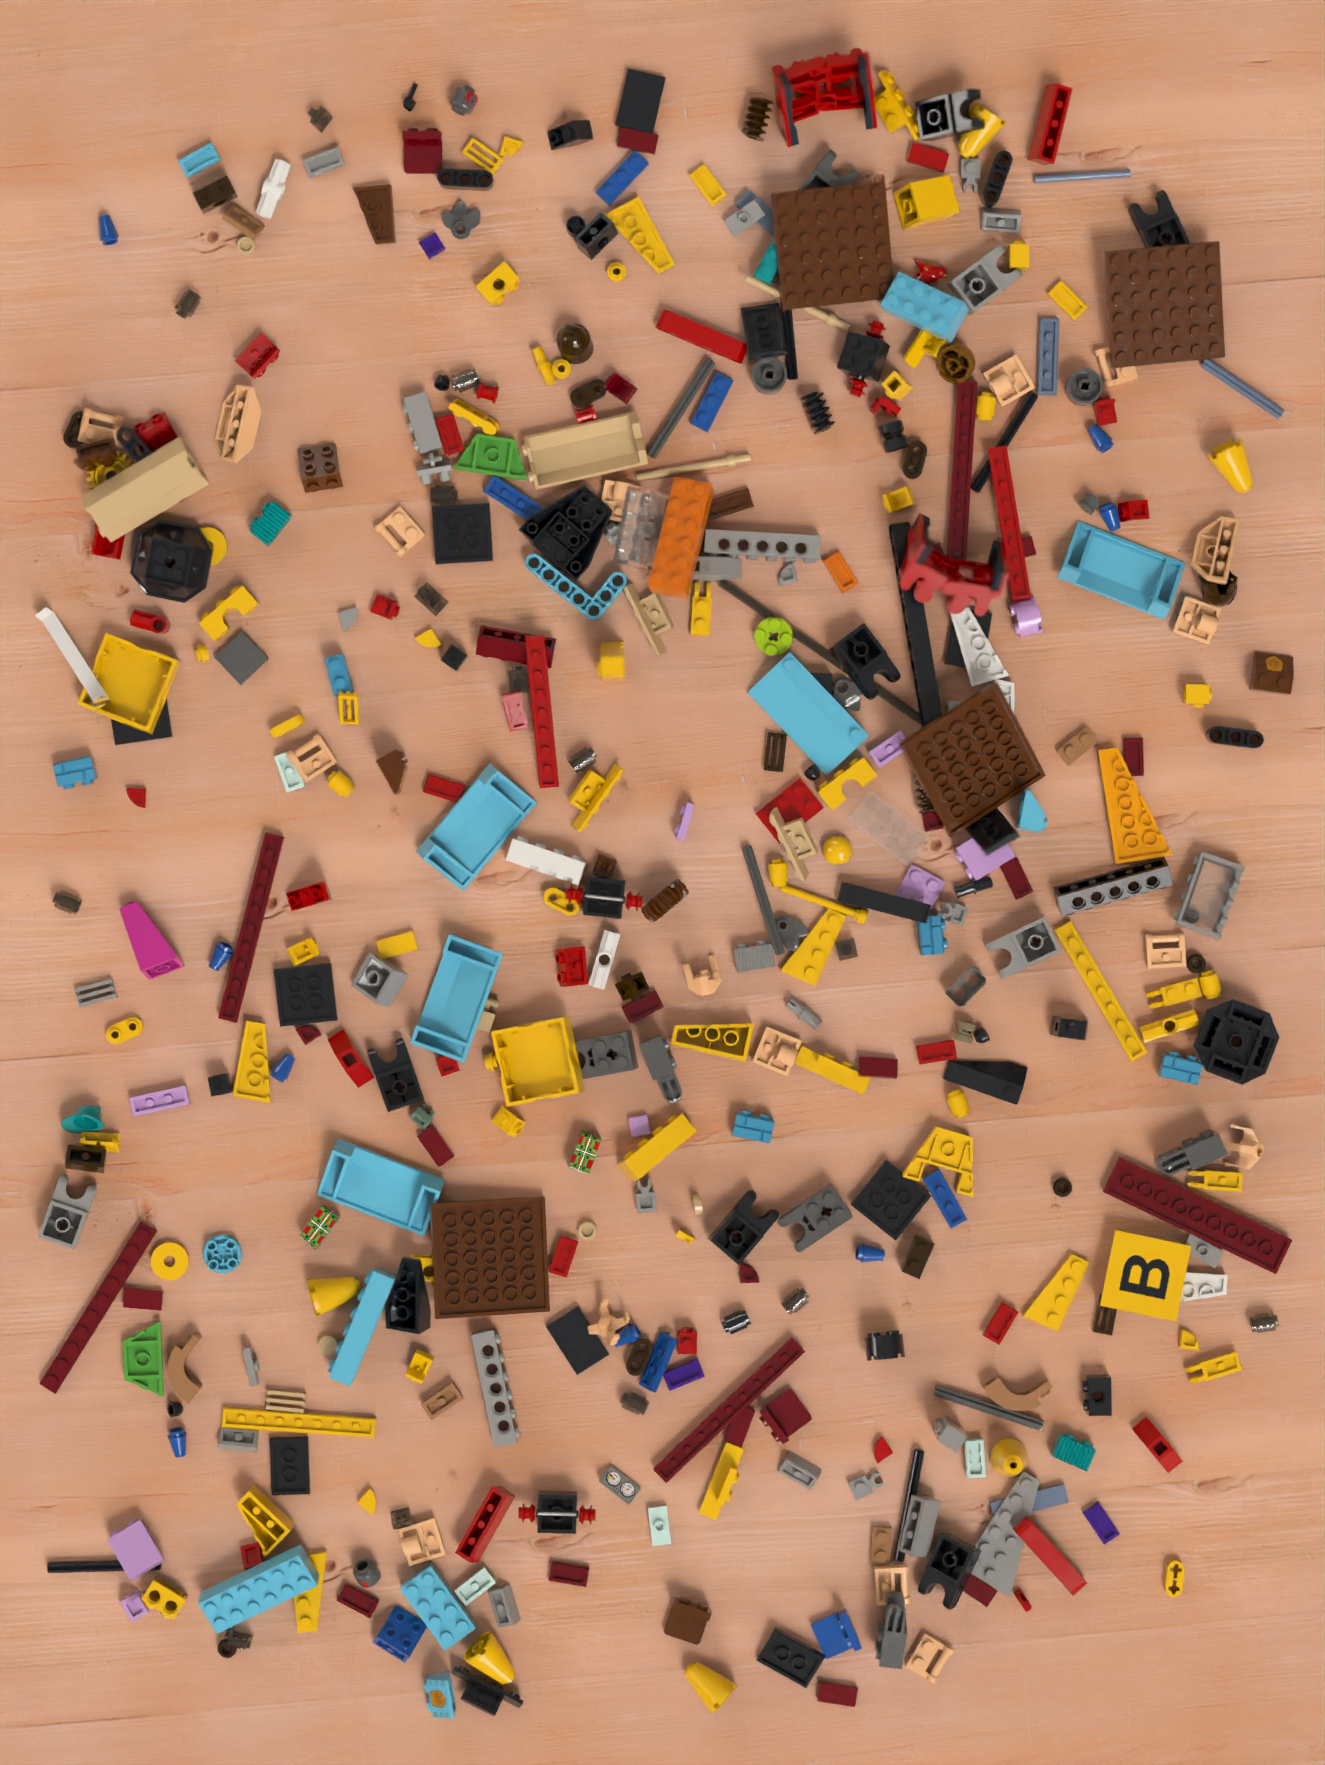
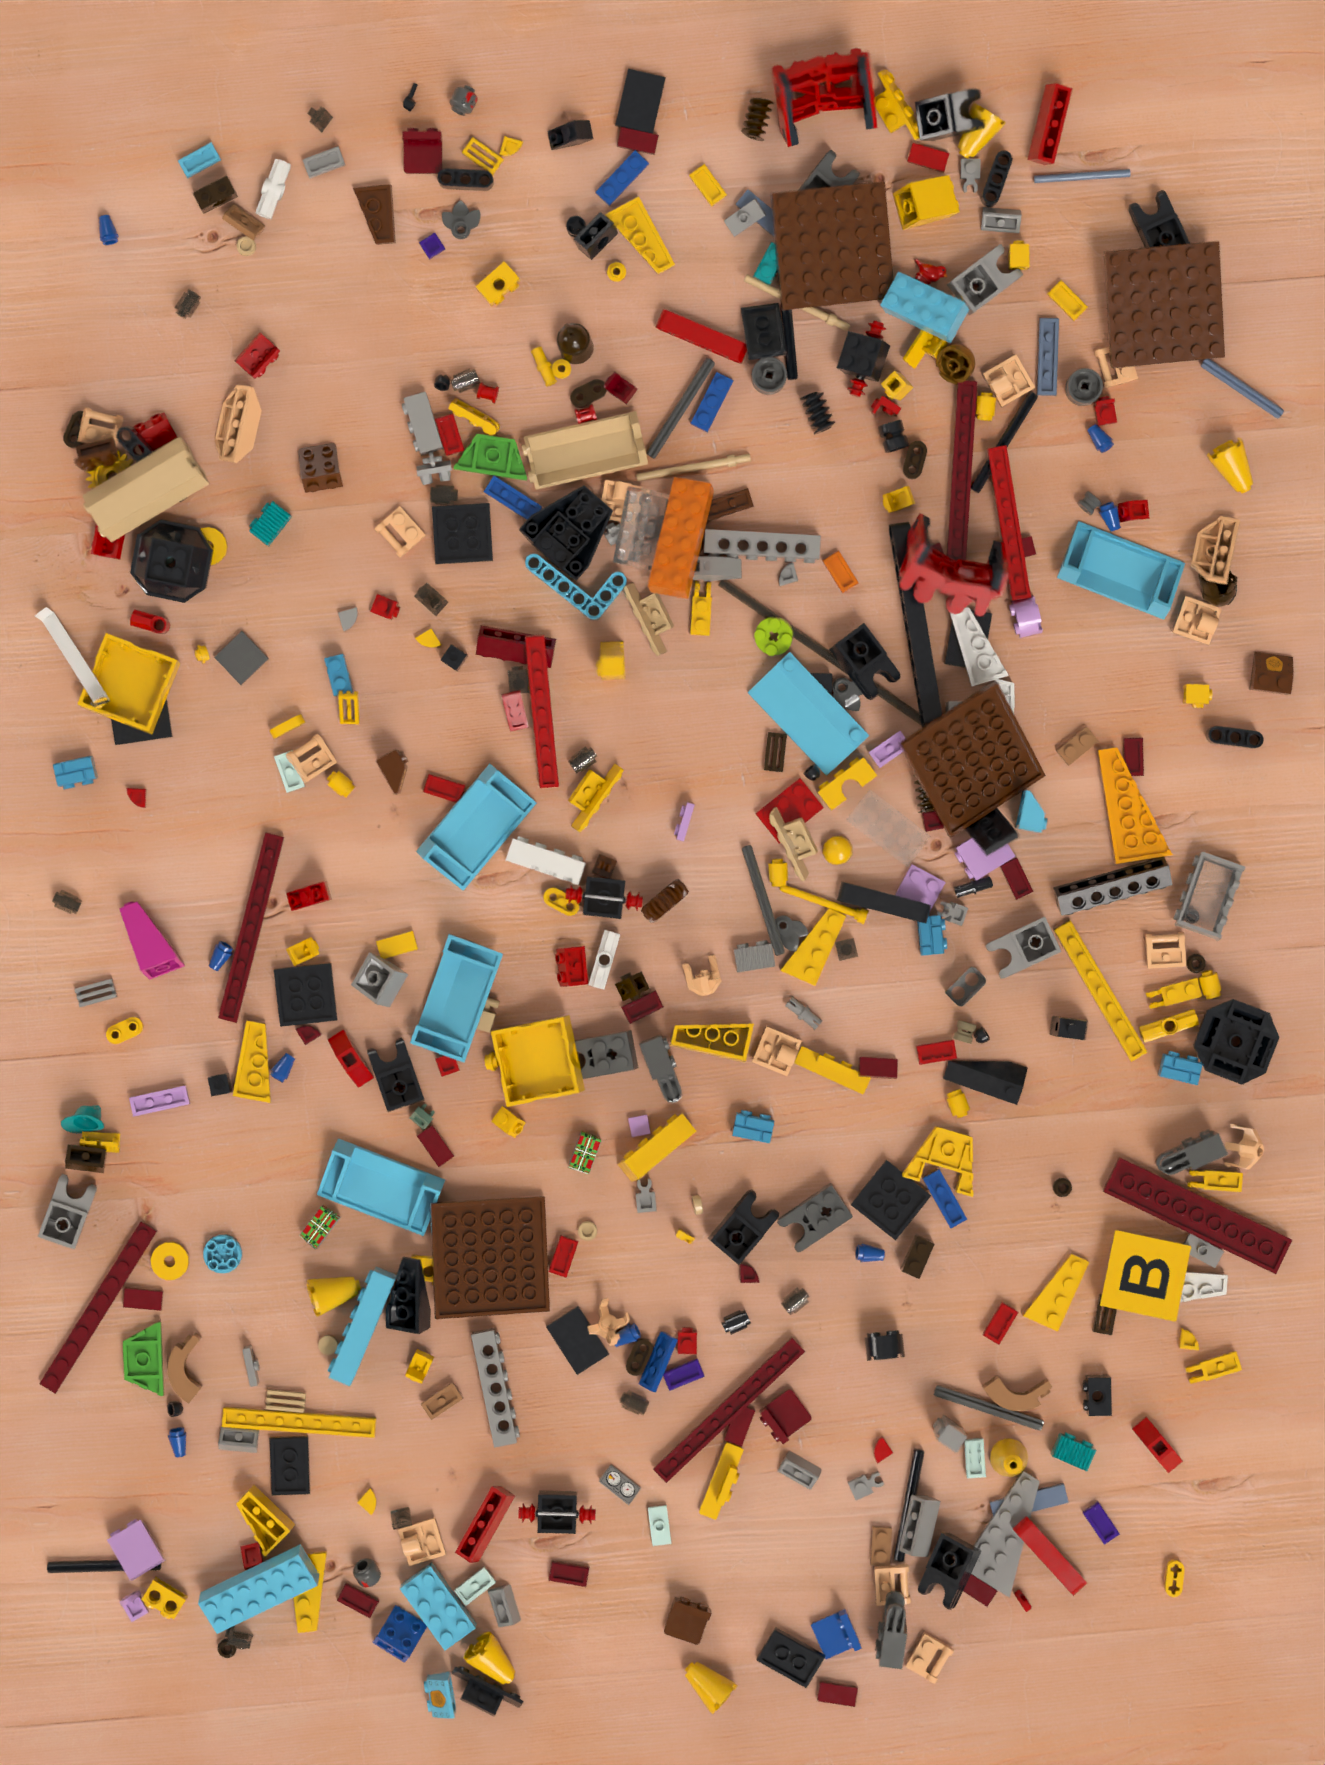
yellow arch [199,585,259,642] -> none
clear smoke brick [1249,1312,1279,1334] -> none

